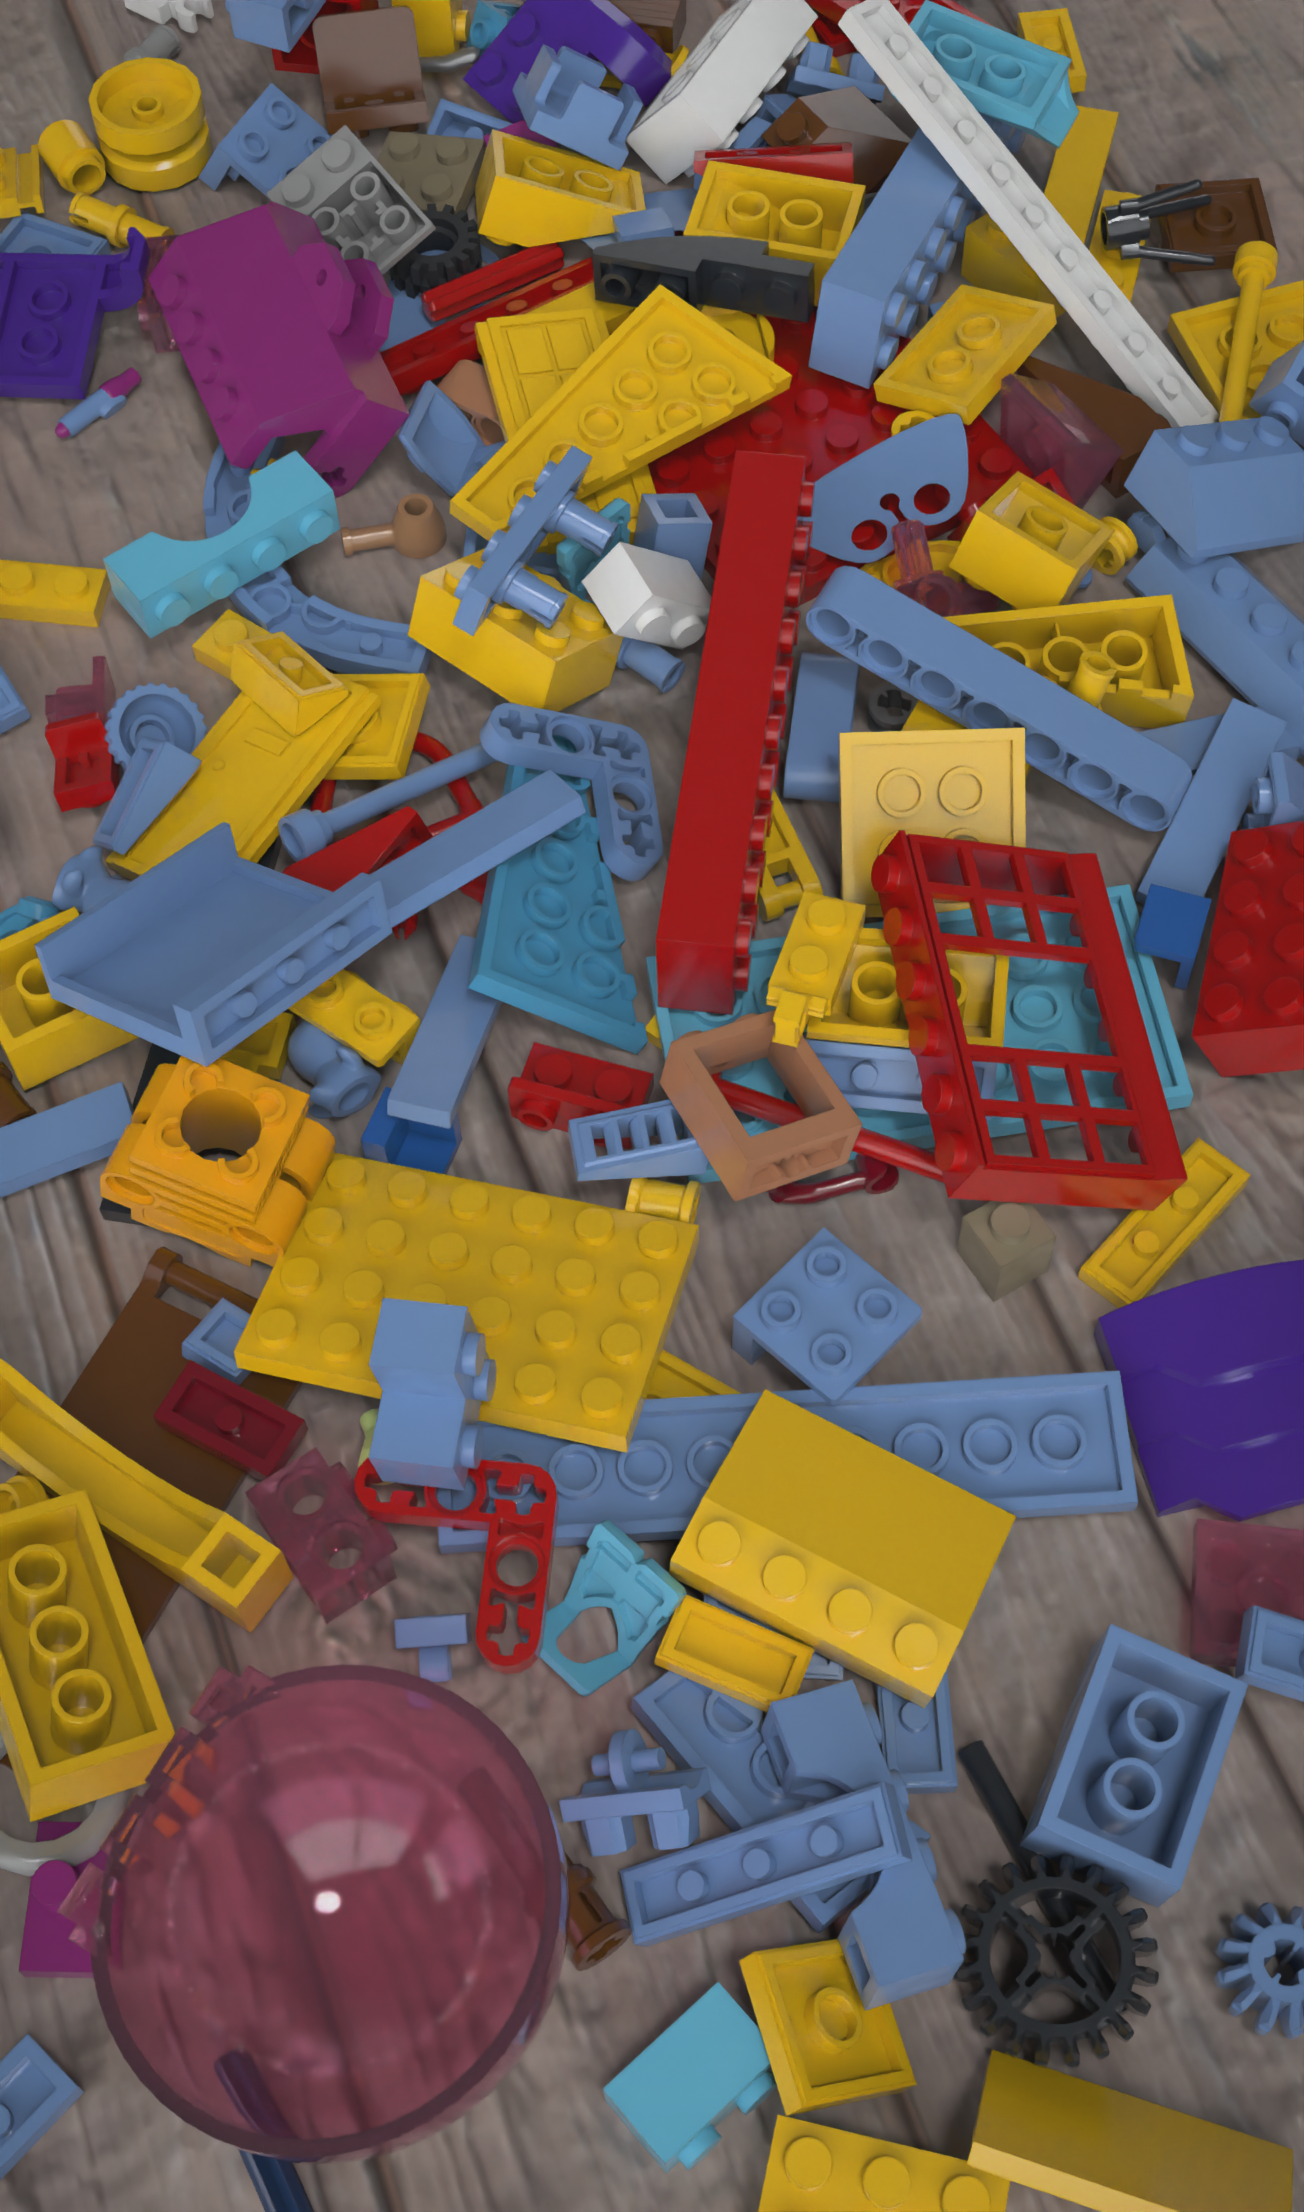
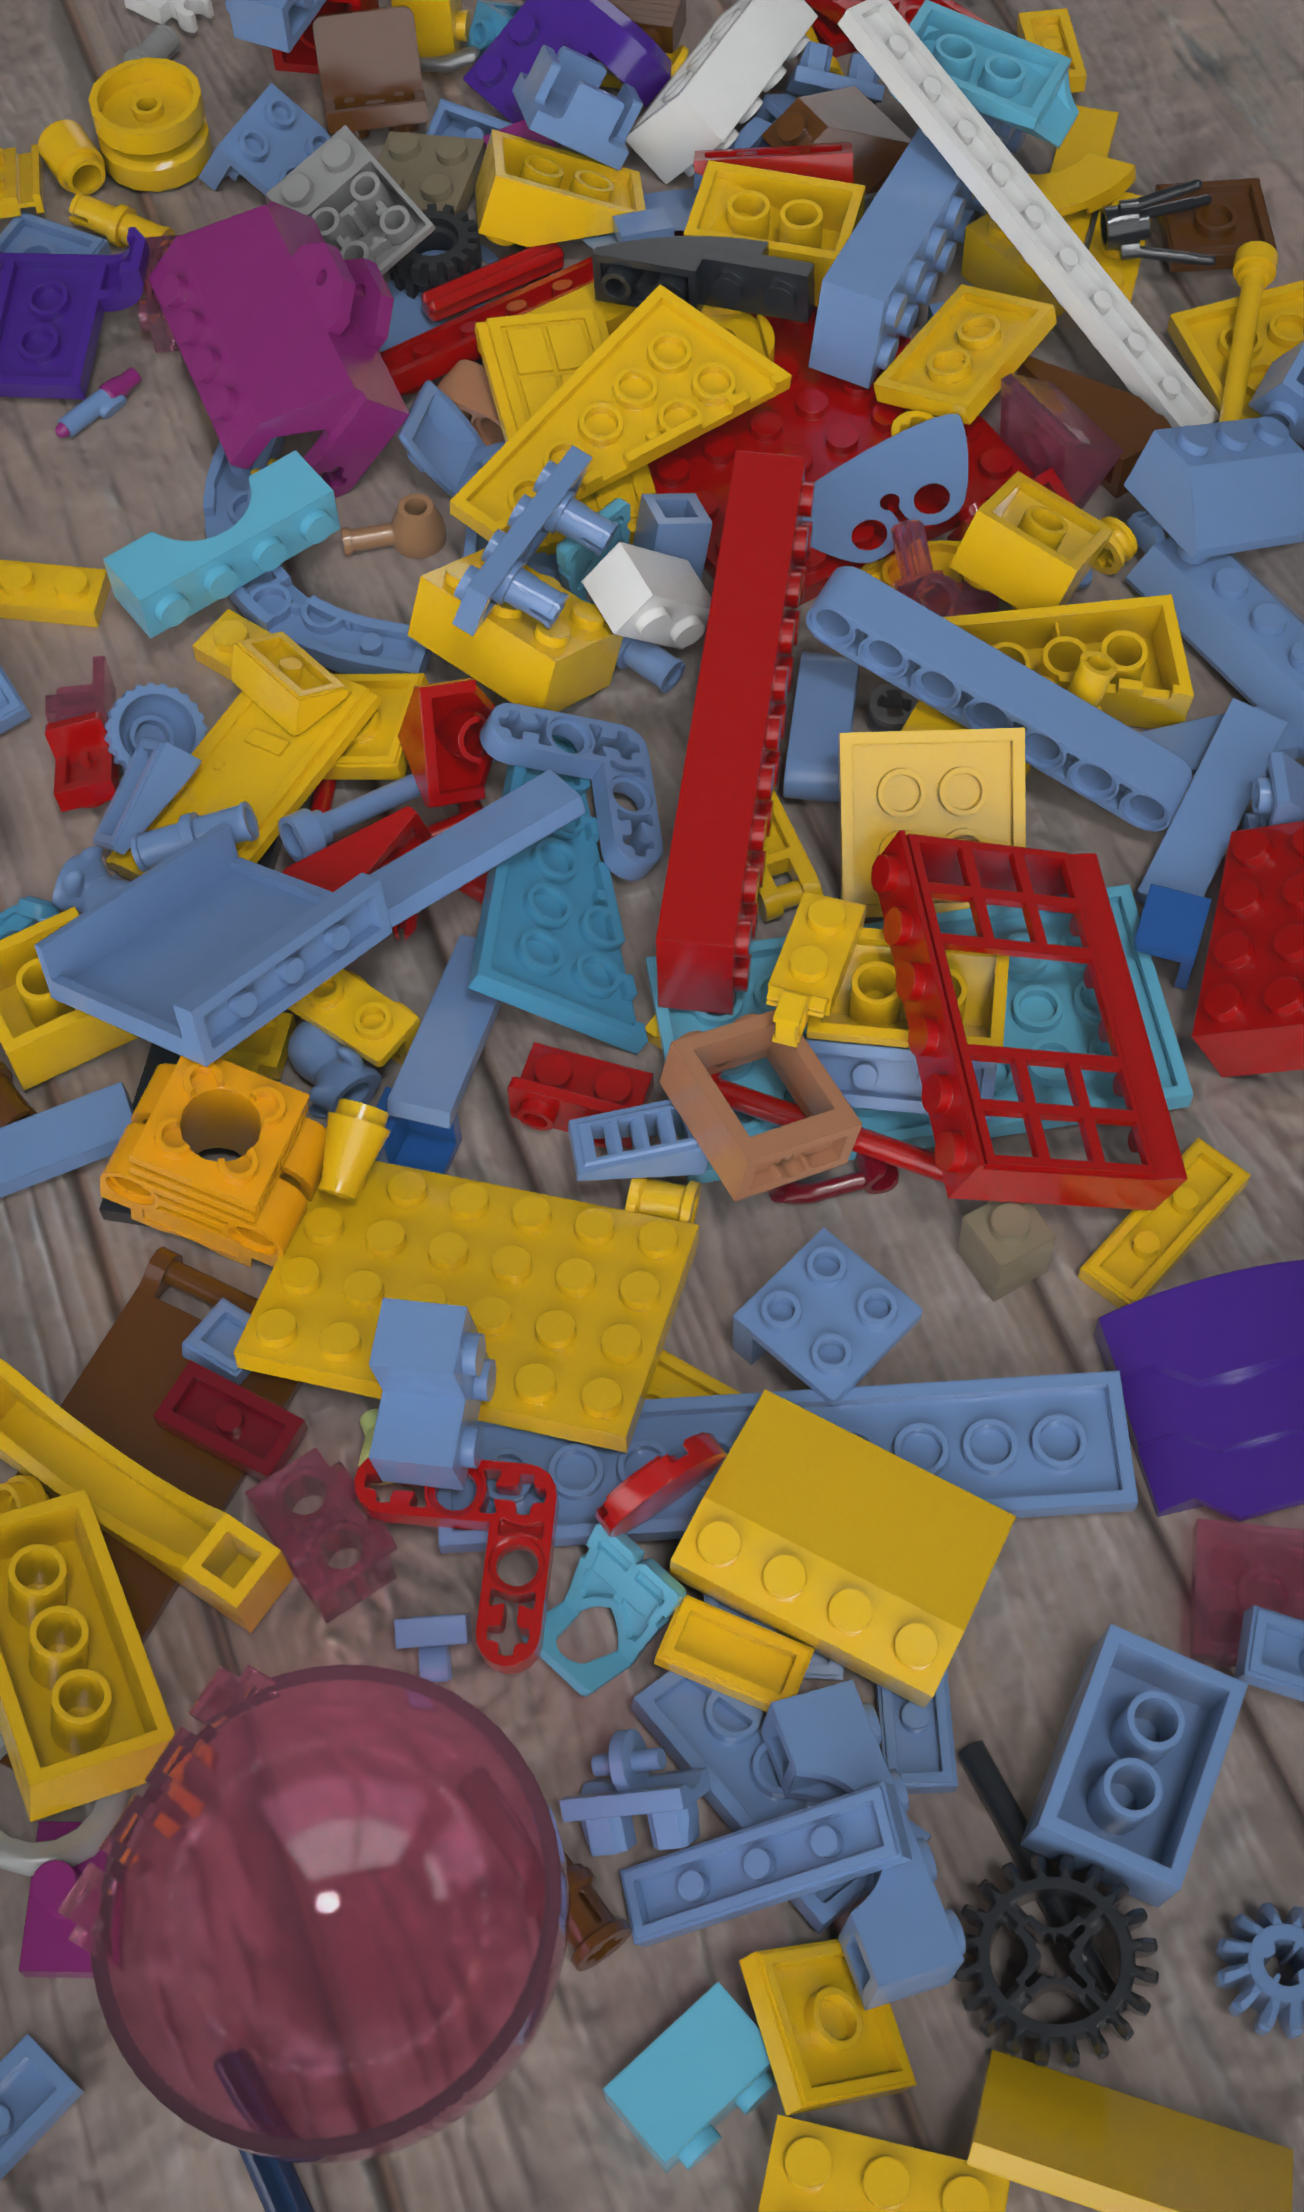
none -> medium blue pin [130,801,259,872]
none -> yellow cone [318,1099,391,1200]
none -> red slope [398,678,496,808]
none -> red tile [595,1432,727,1537]
none -> yellow tile [1027,152,1136,216]

